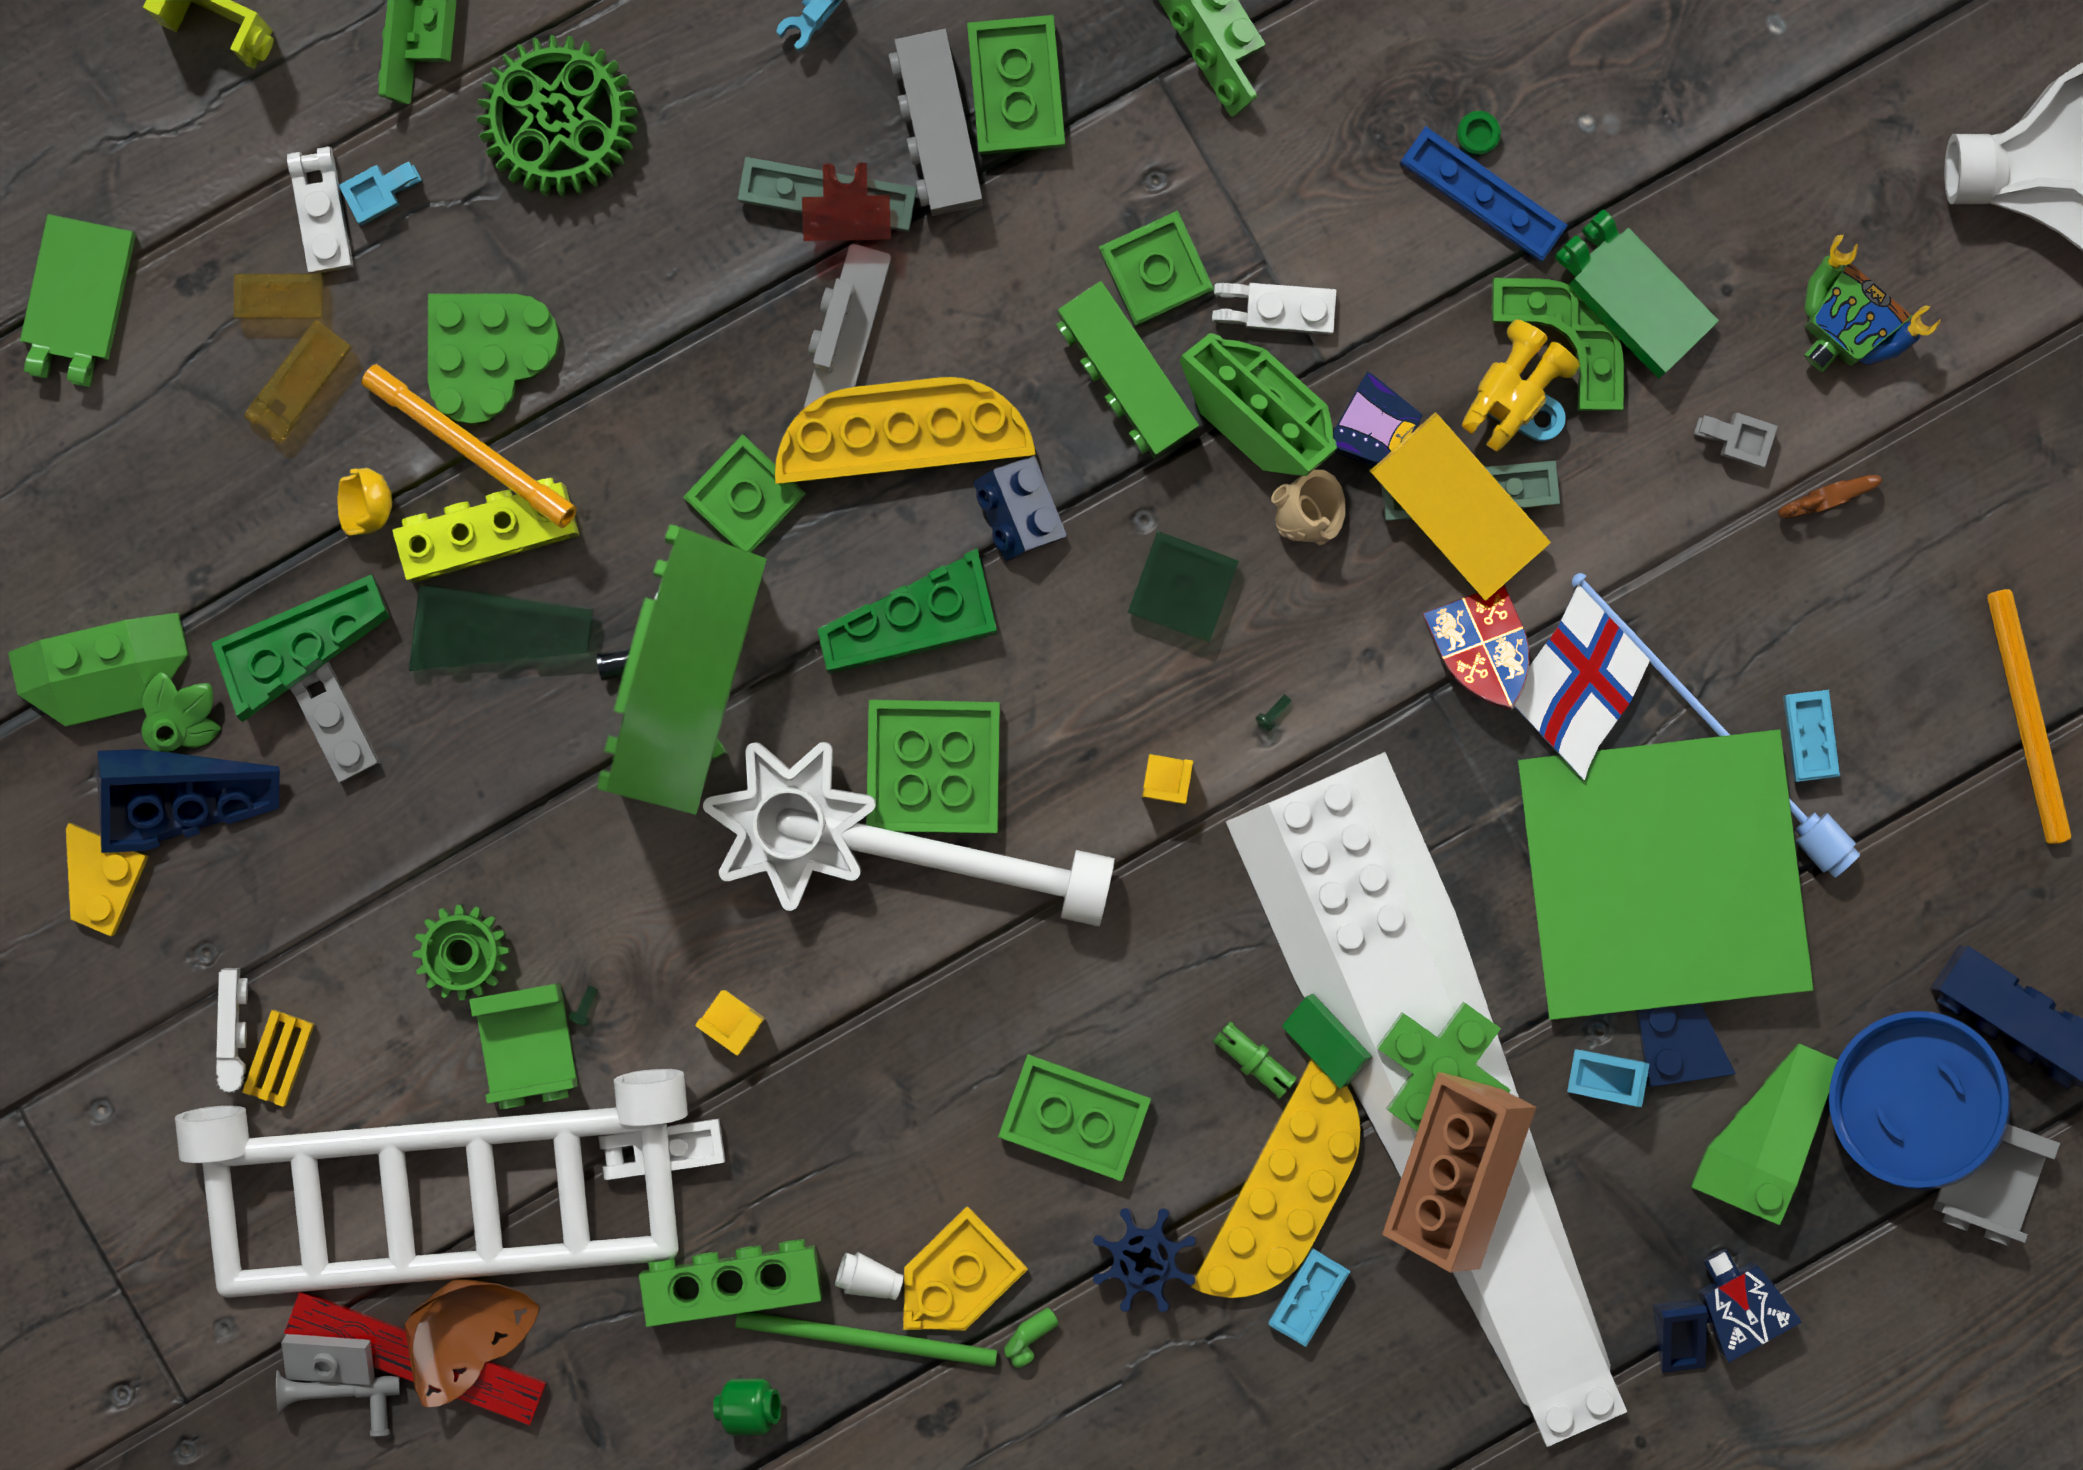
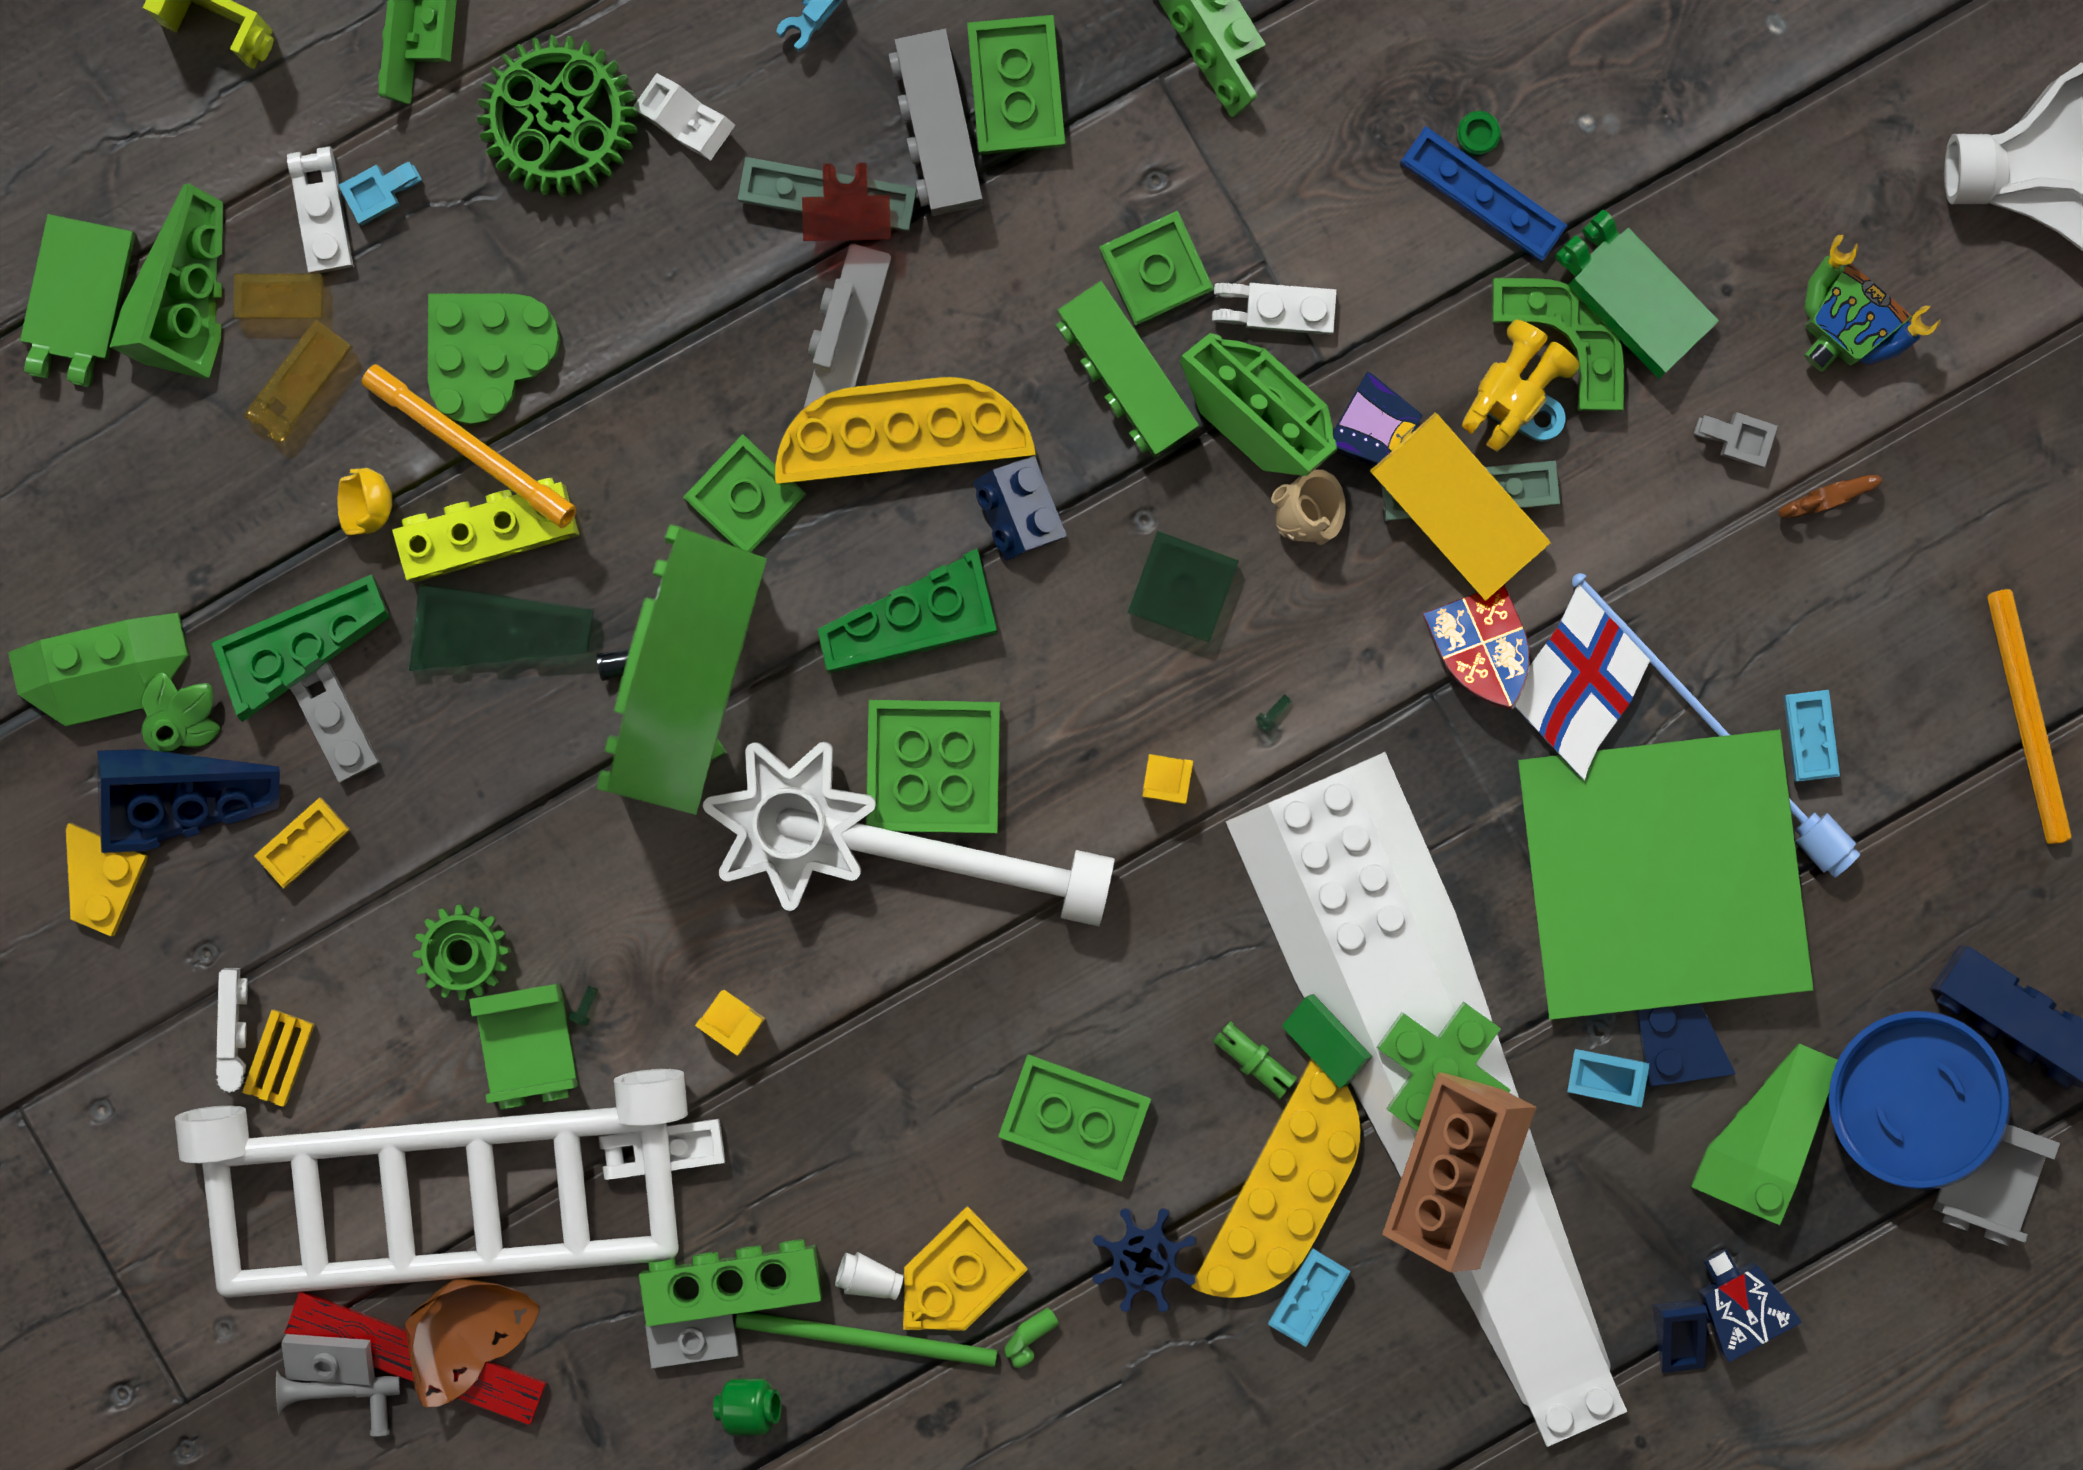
none -> bright green wedge [110,183,223,379]
none -> yellow plate [254,797,351,888]
none -> white slope [633,73,735,161]
none -> light grey plate [645,1314,739,1368]

